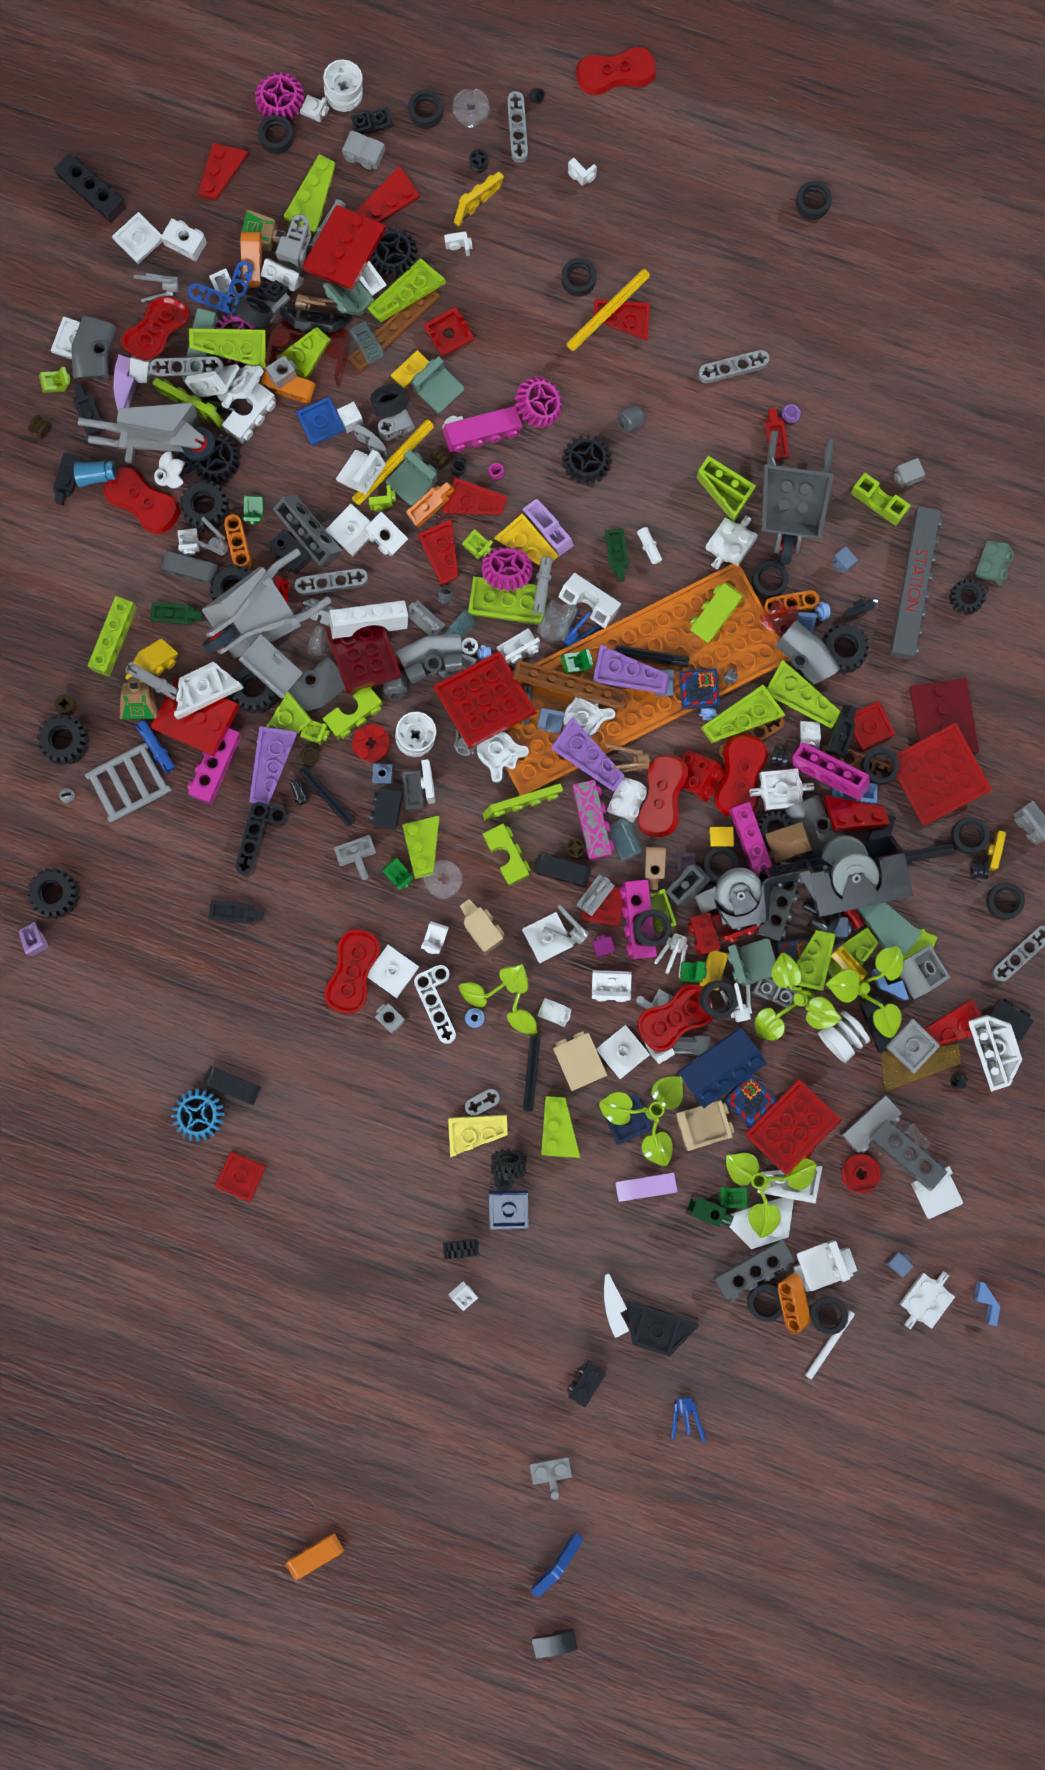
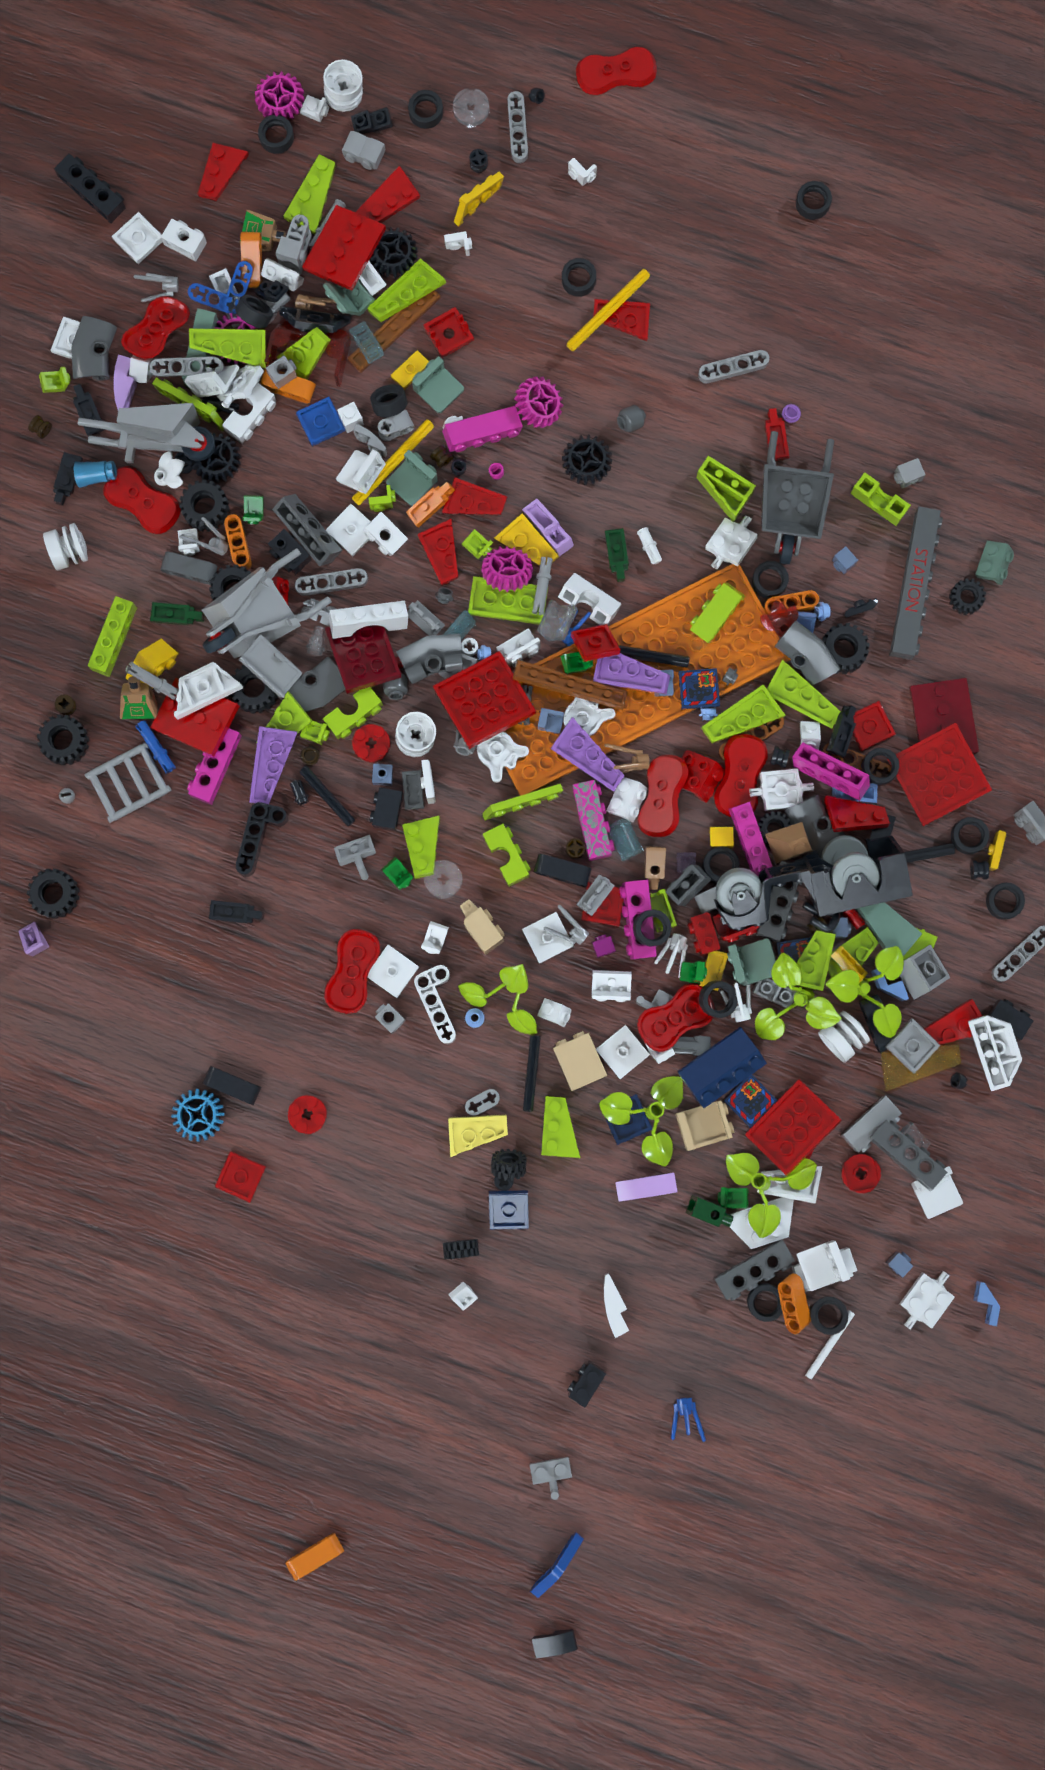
black wing [626,1300,699,1357] -> none
none -> white wheel [43,523,88,571]
none -> red plate [288,1095,327,1134]
none -> red tile [571,624,620,662]

